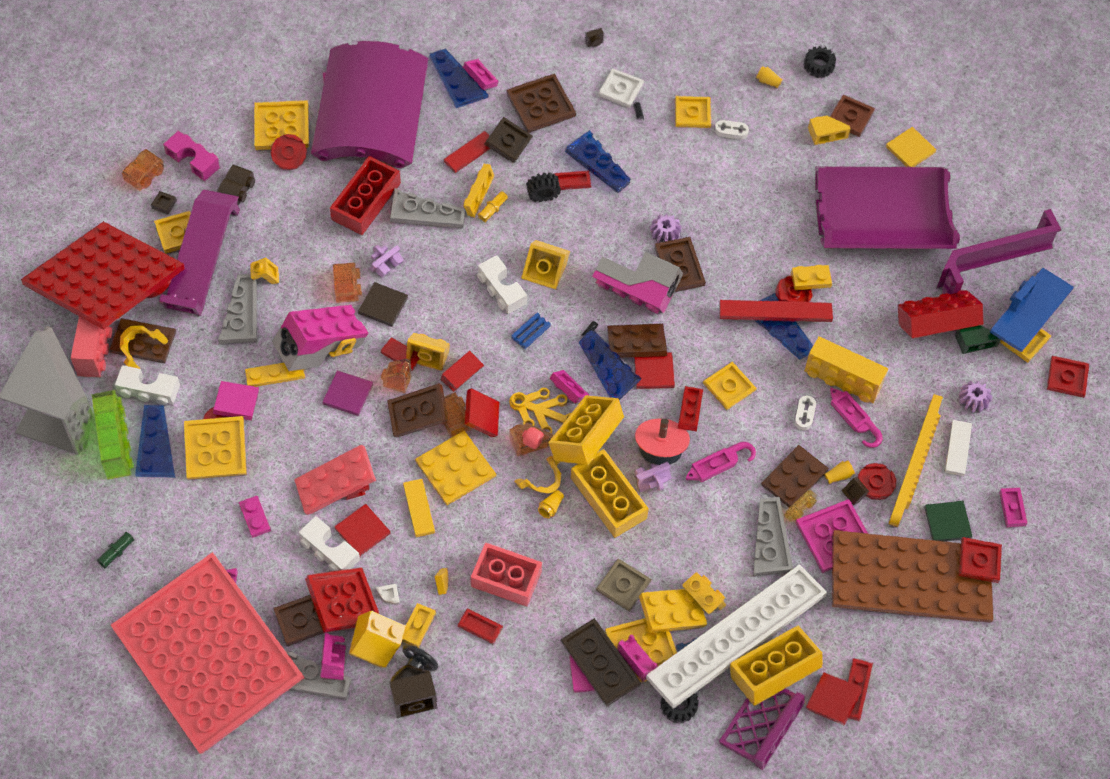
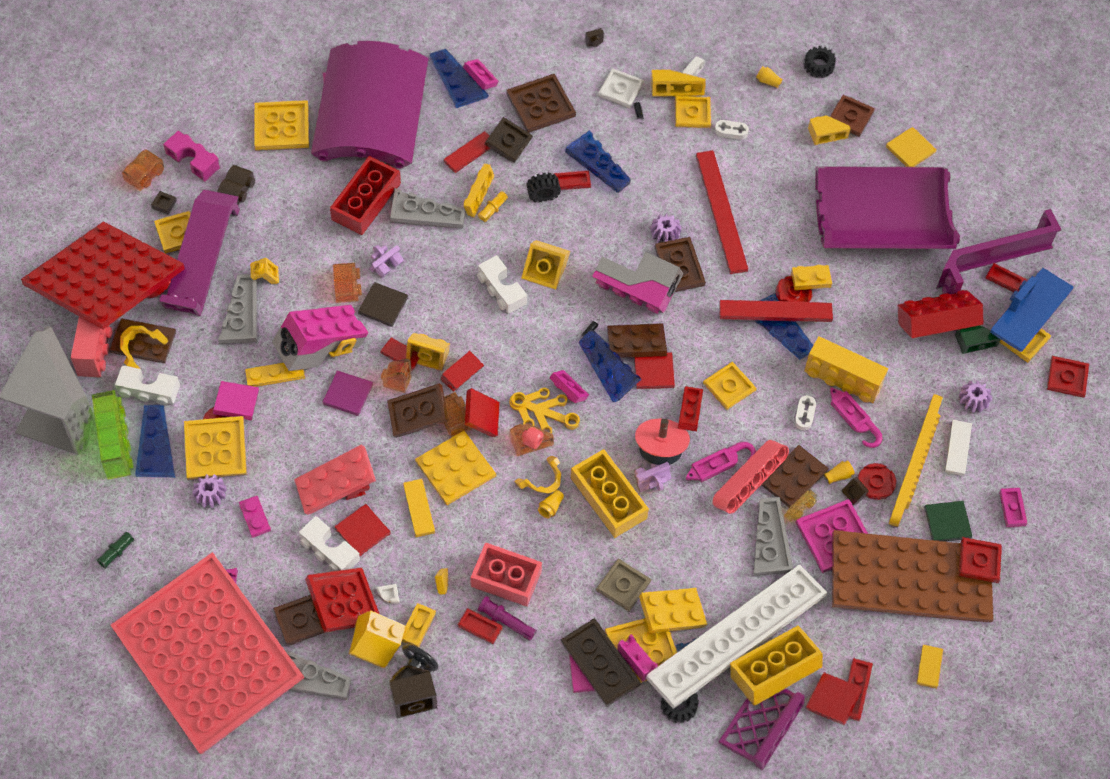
red tile [270,134,307,170] -> none
dark pink hinge [320,633,346,680] -> none
blue tile [511,312,551,349] -> none
yellow brick [548,395,624,465] -> none
yellow bracket [682,572,726,614] -> none
none -> lavender gear [192,474,227,508]
none -> magenta pin [477,596,537,641]
none -> yellow slope [651,69,706,96]
none -> white beam [683,56,705,76]
none -> red tile [696,150,748,274]
none -> coral beam [712,440,789,514]
none -> yellow tile [916,644,943,689]
none -> red tile [985,263,1027,293]

